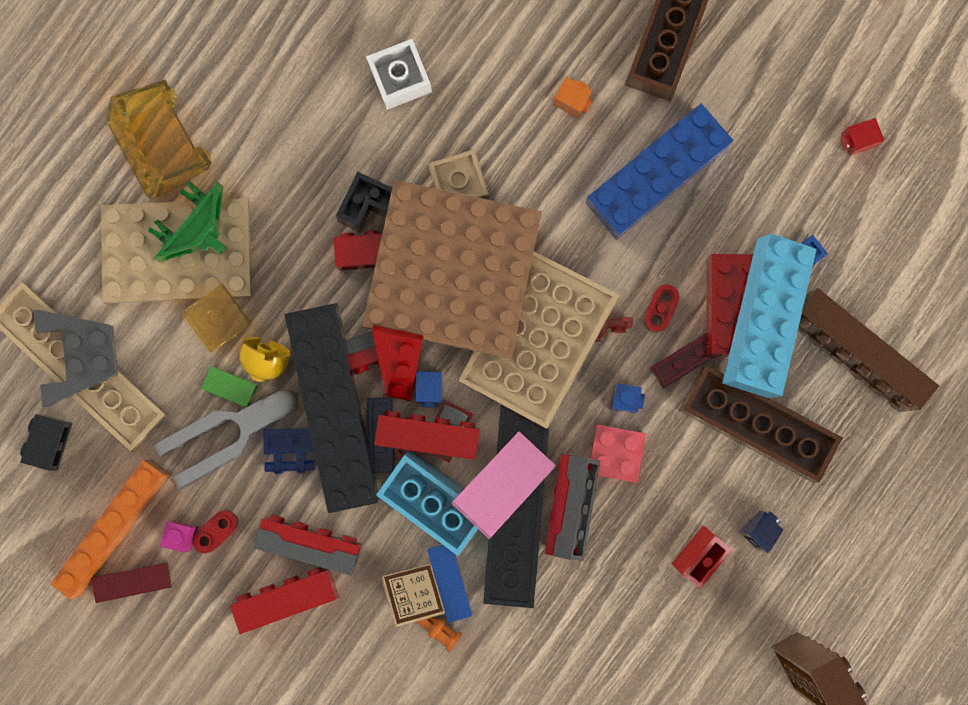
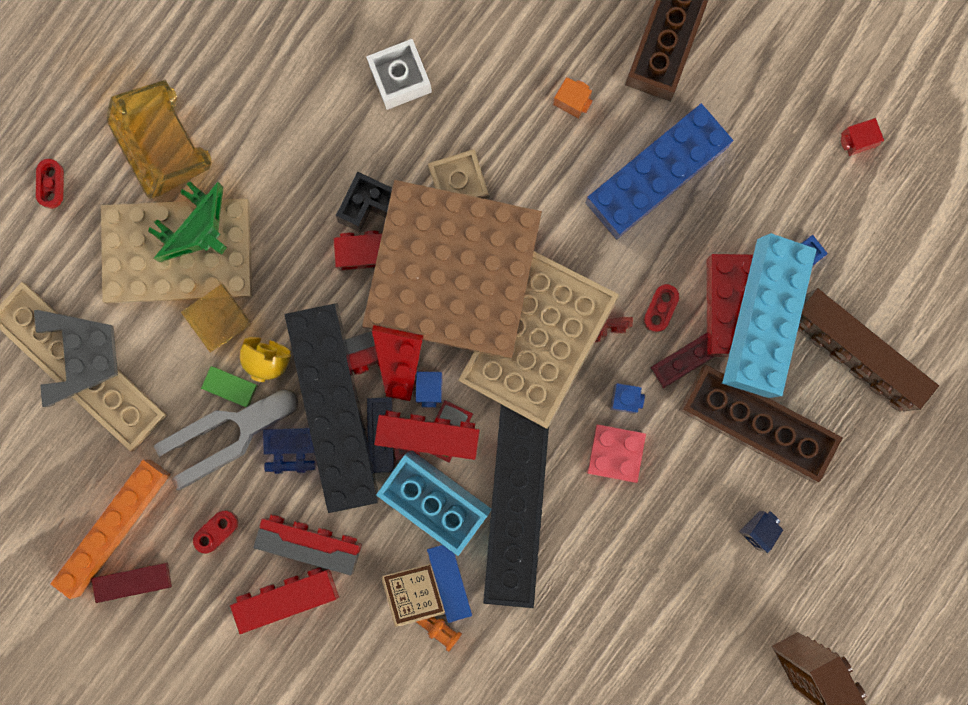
black brick [20,414,73,471] -> none
dark pink brick [160,520,198,553] -> none
bright pink tile [451,432,556,539] -> none
dark grey piece [545,454,600,561] -> none
red brick [672,525,733,589] -> none
none -> red plate [35,159,64,209]

